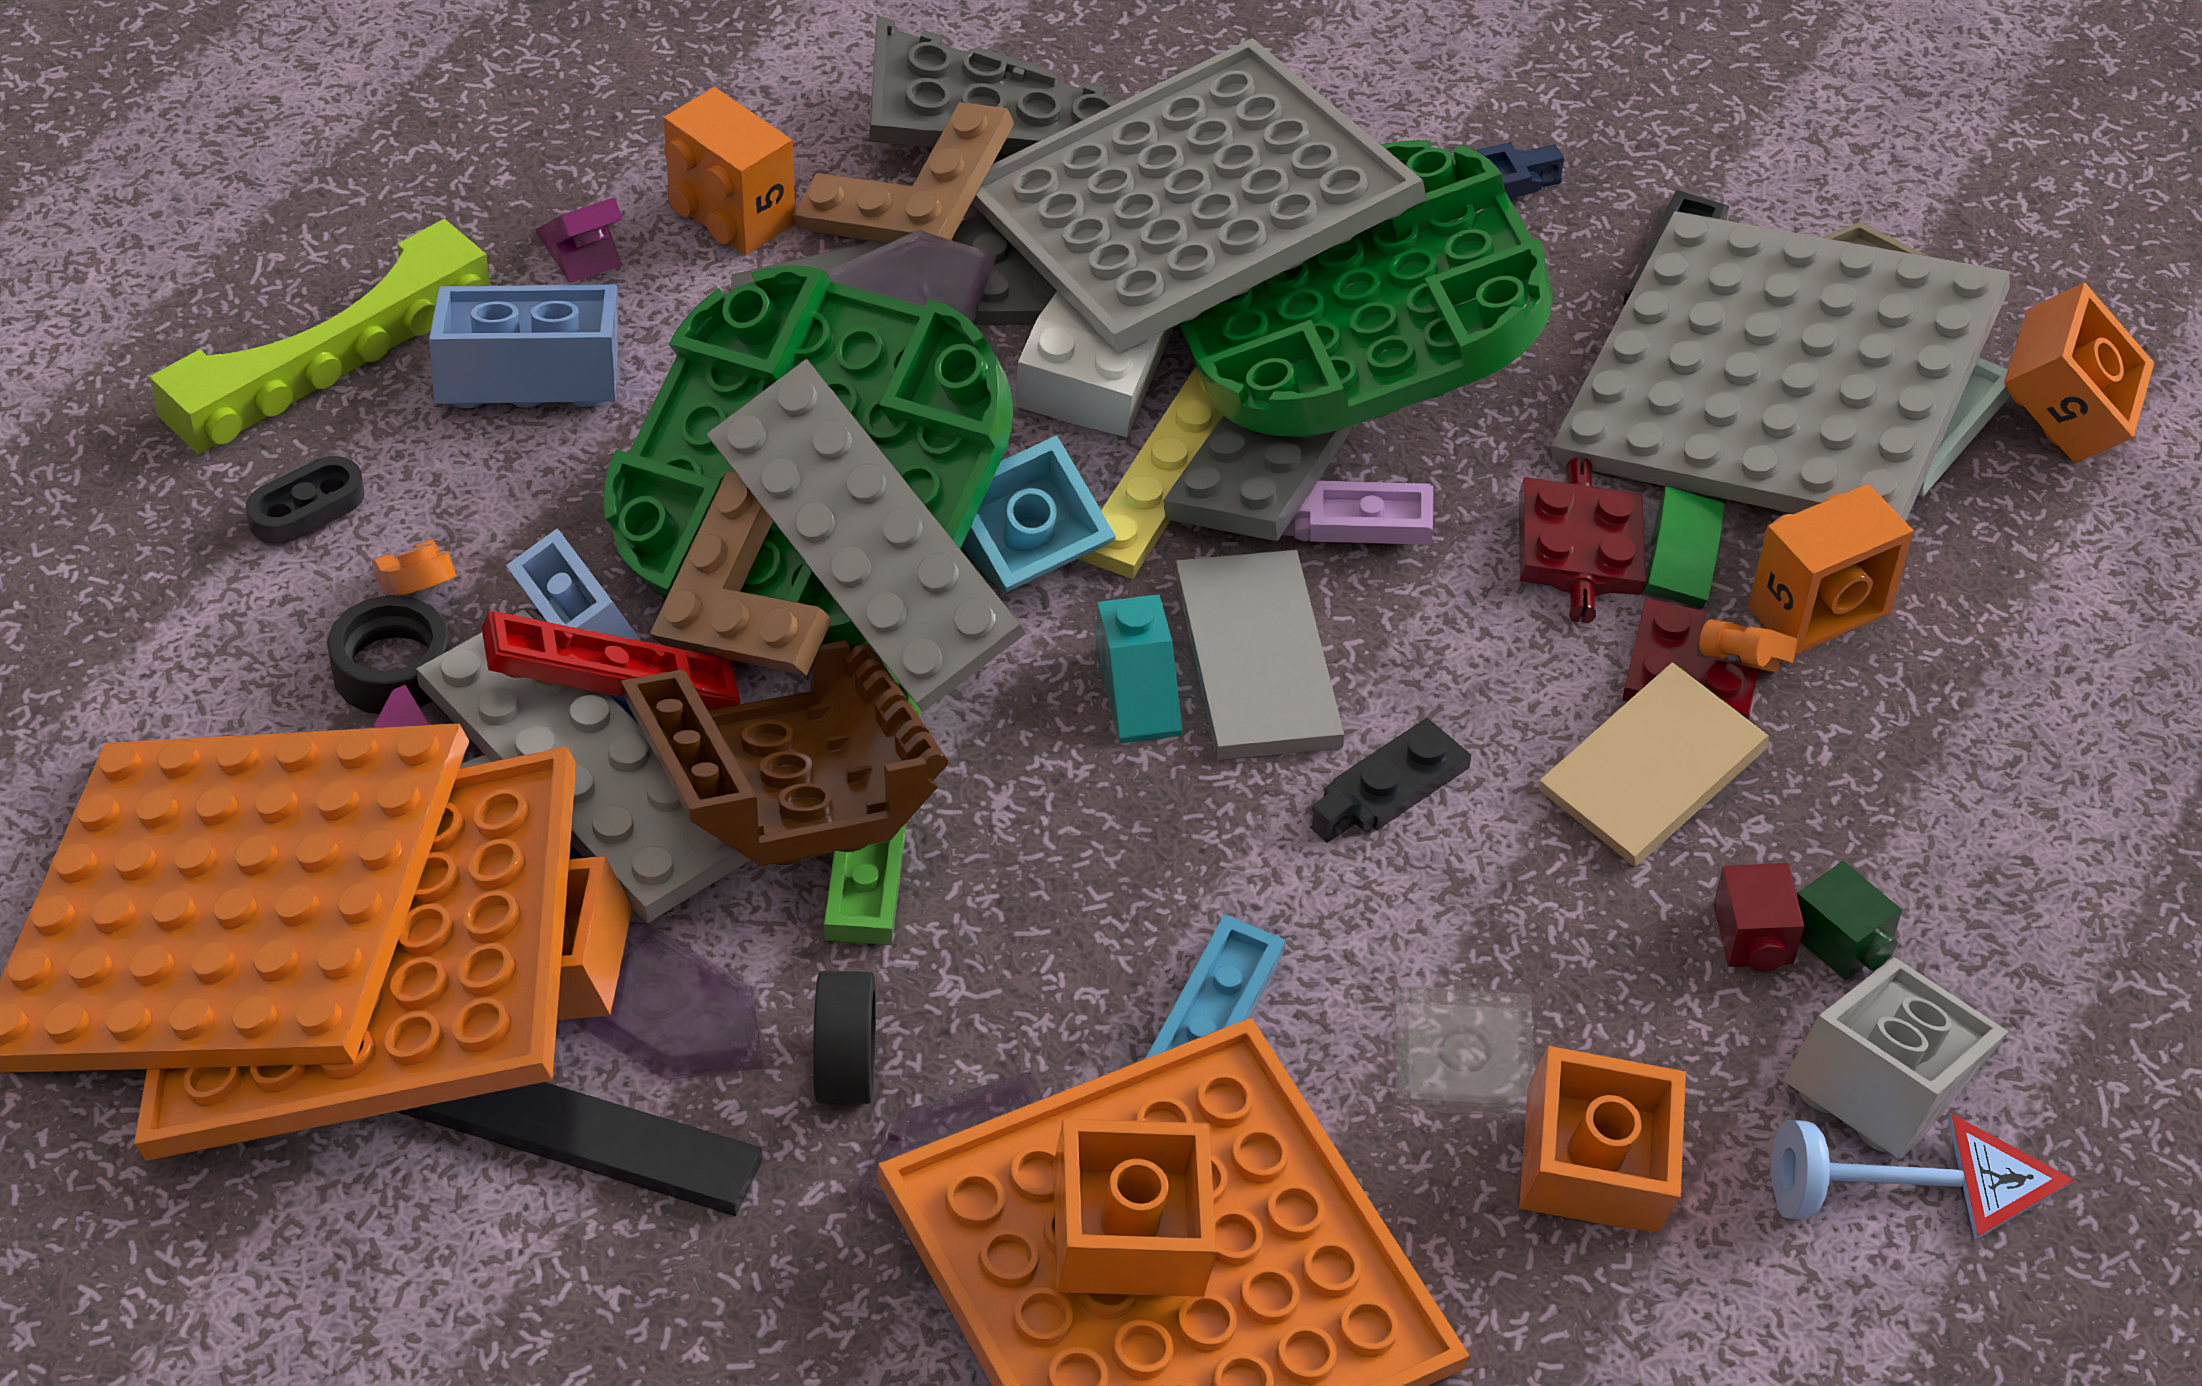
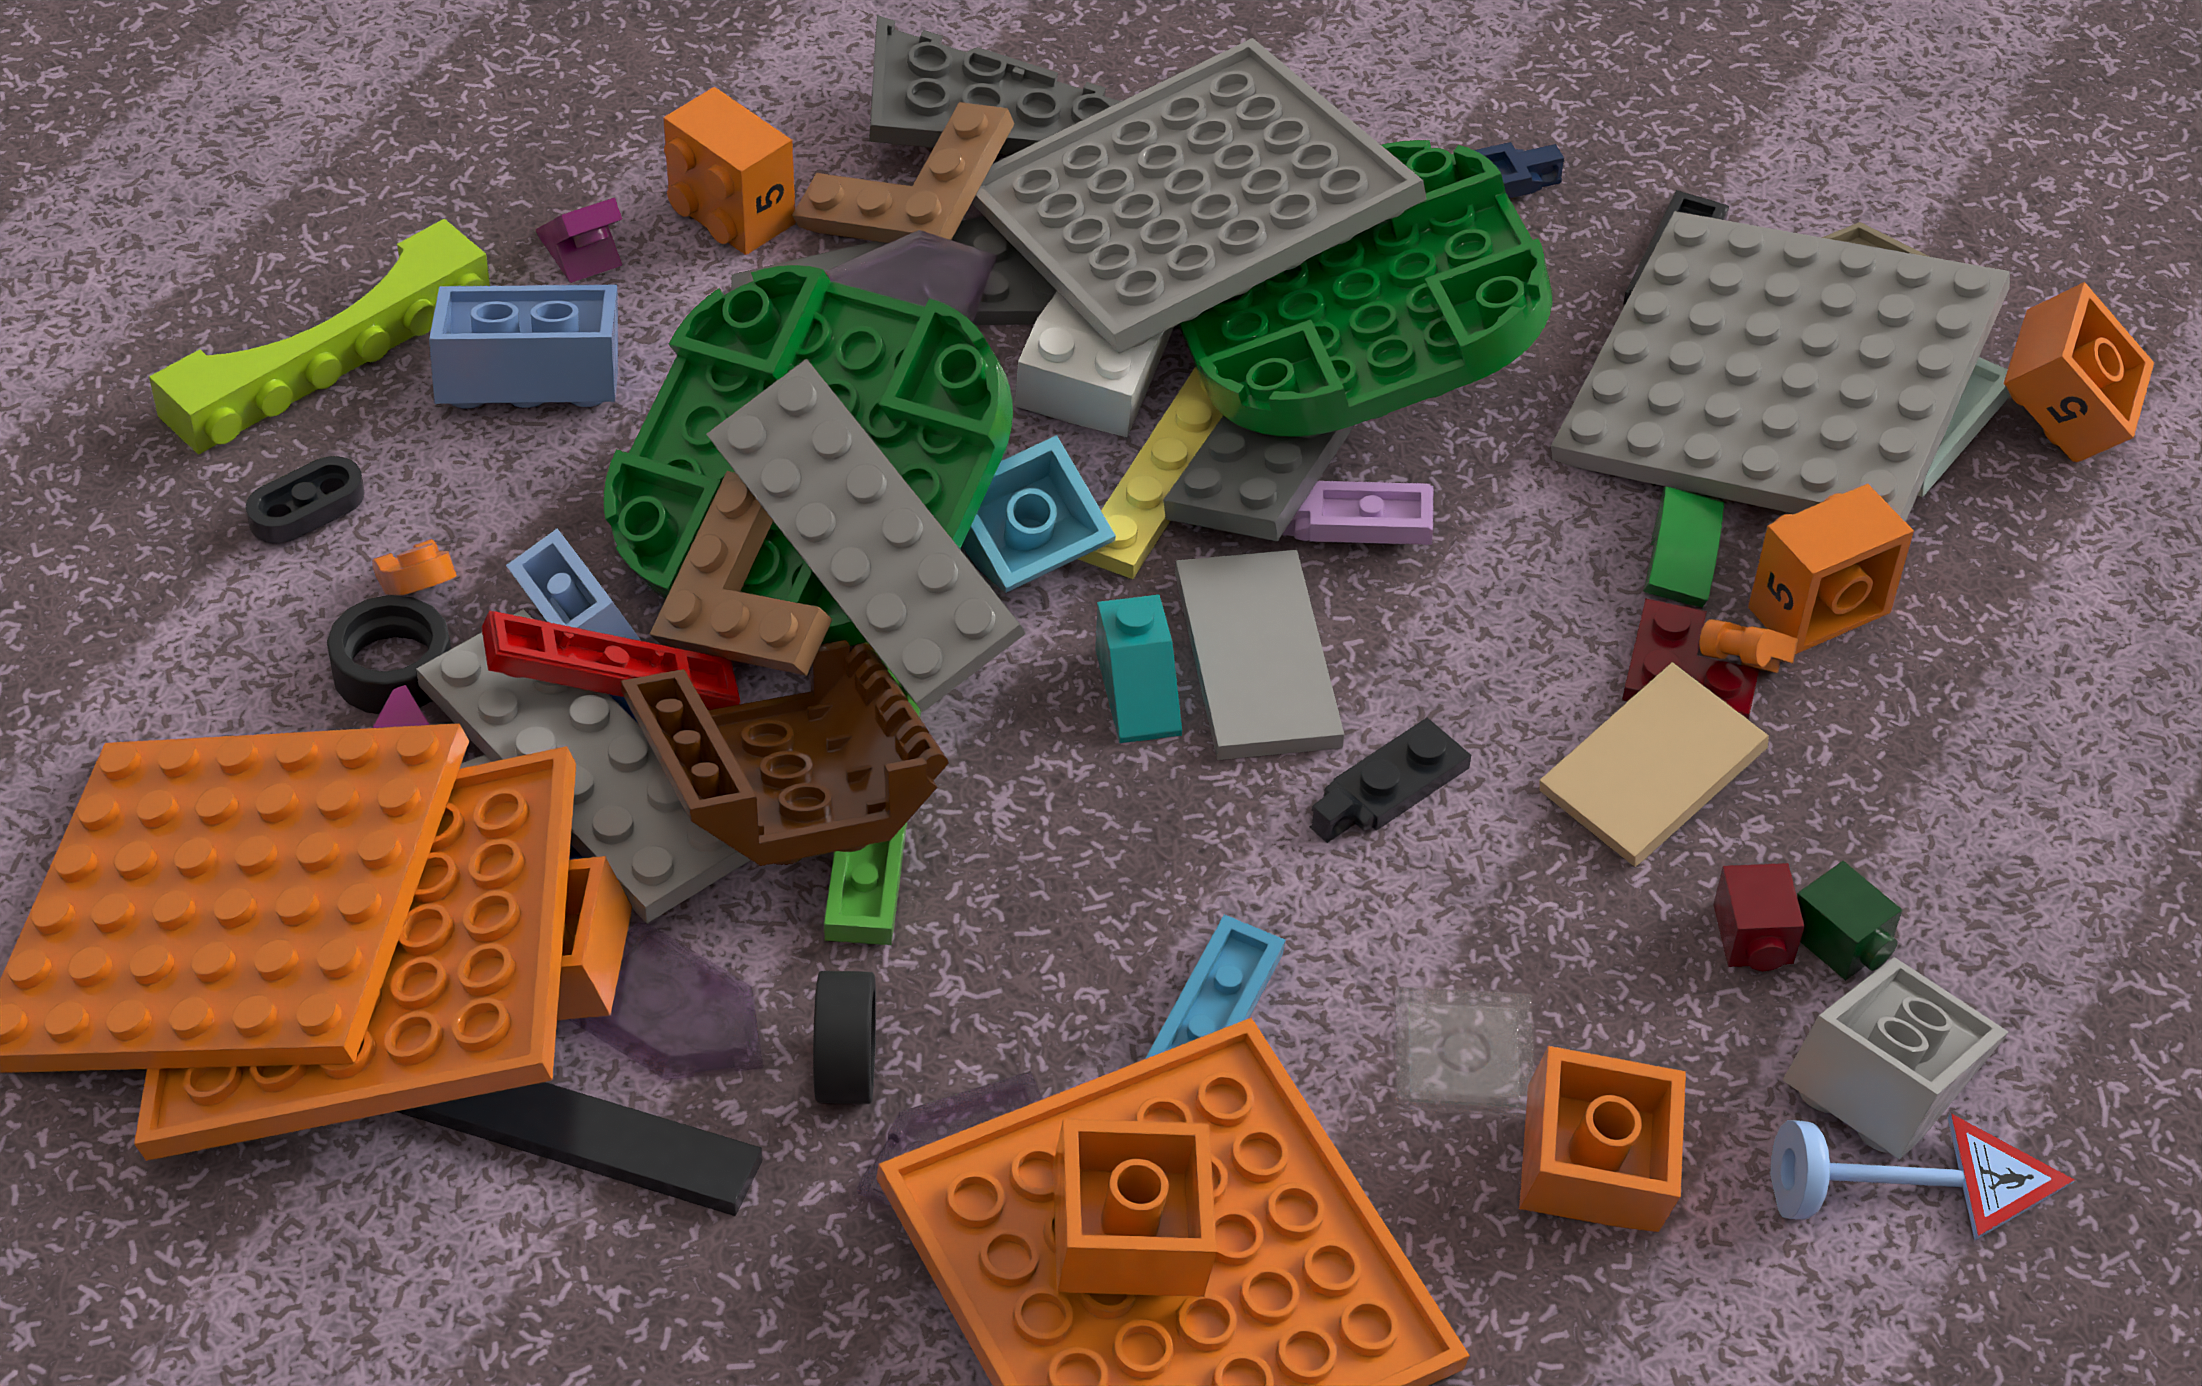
dark red plate [1519,457,1646,623] -> none

